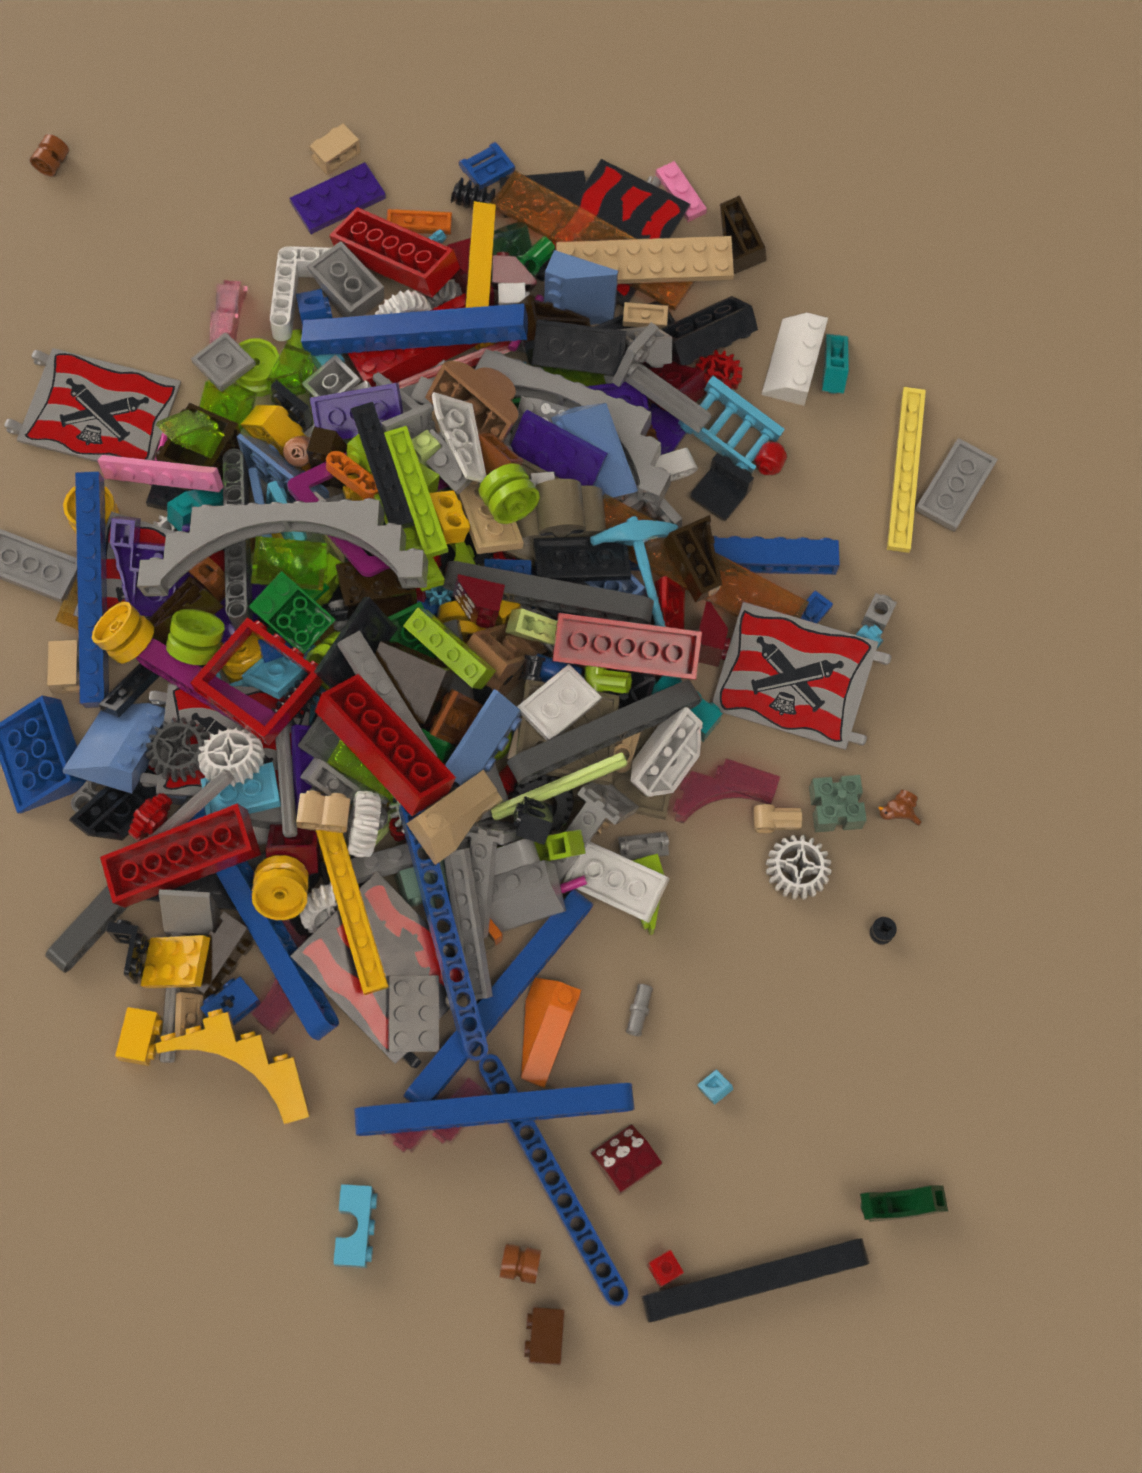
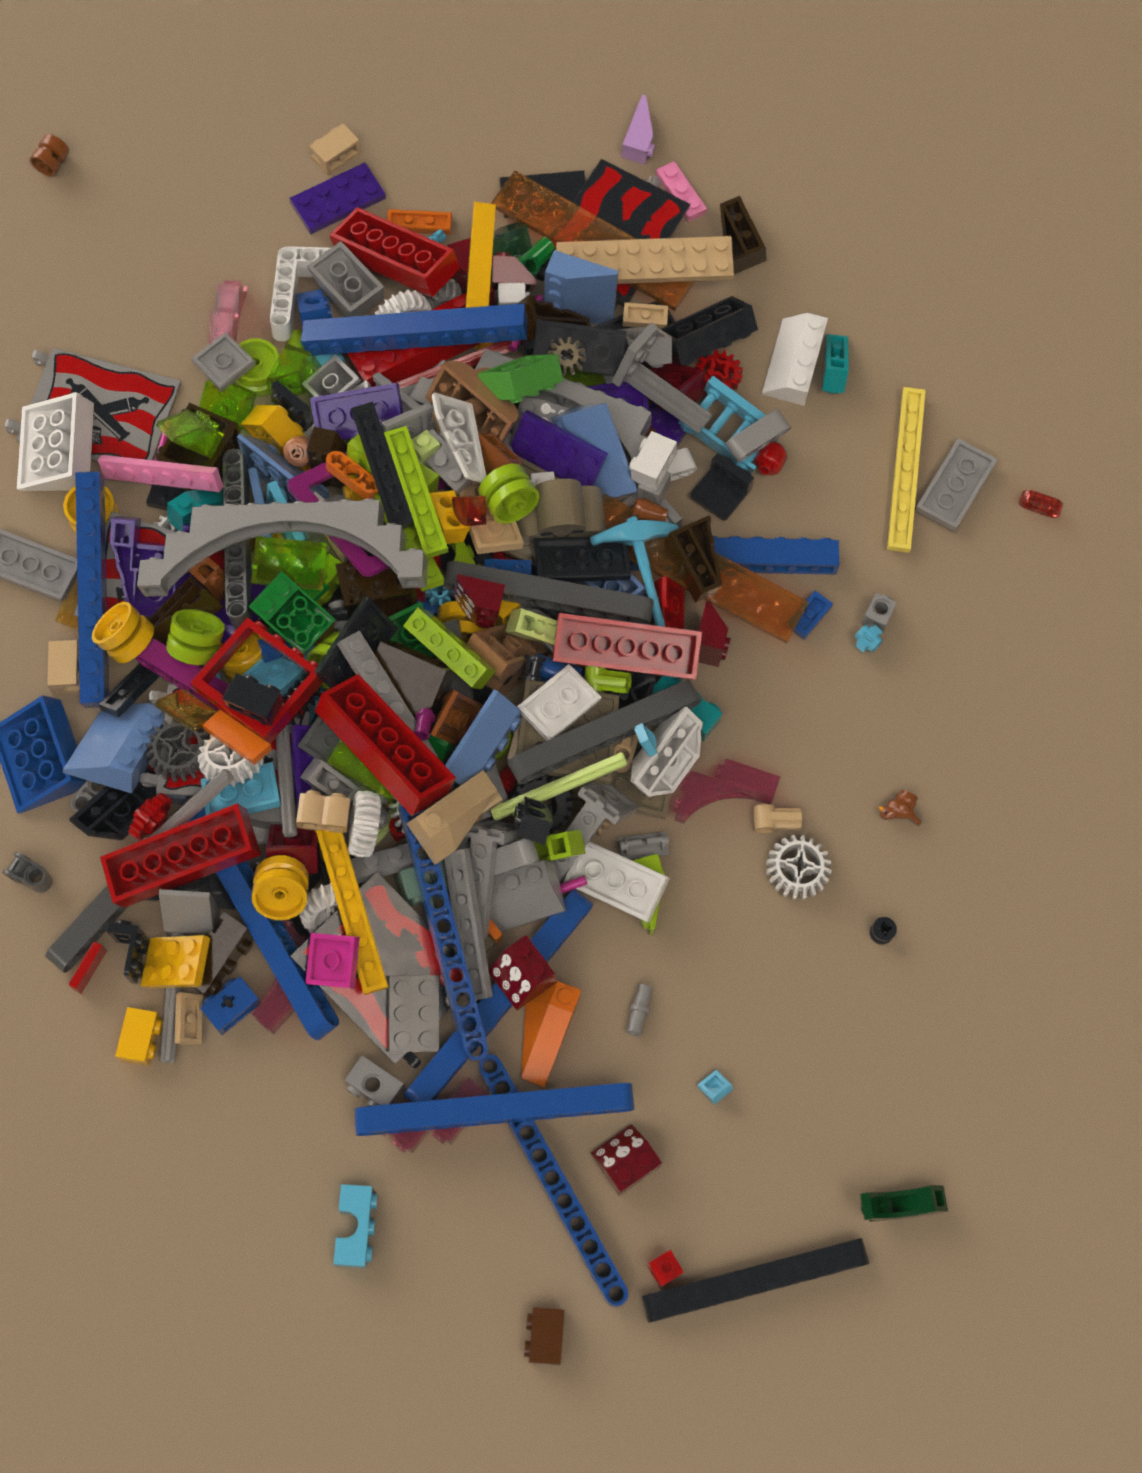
yellow arch [155,1008,310,1124] -> none
black piece [451,177,499,211] -> none
blue plate [459,142,515,191] -> none
dark orange wheel [499,1243,542,1284] -> none
flag [712,602,892,750] -> none
sand green brick [809,775,867,833] -> none
none -> dark grey piece [2,852,52,893]
none -> white slope [17,392,94,491]
none -> red tile [68,942,107,994]
none -> clear yellow tile [155,689,218,731]
none -> orange tile [202,710,272,765]
none -> black brick [222,673,284,727]
none -> dark pink plate [306,933,360,988]
none -> light grey brick [344,1055,405,1106]
none -> magenta pin [414,708,435,741]
none -> clear red brick [452,496,487,526]
none -> bright green slope [478,354,563,403]
none -> dark red slope [489,935,557,1011]
none -> dark tan gear [547,337,586,377]
none -> lavender slope [621,94,655,164]
none -> white brick [629,431,677,490]
none -> dark orange cone [632,497,668,522]
none -> medium azure tile [635,723,658,757]
none -> light grey beam [725,409,791,463]
none -> clear red beam [1019,490,1063,518]

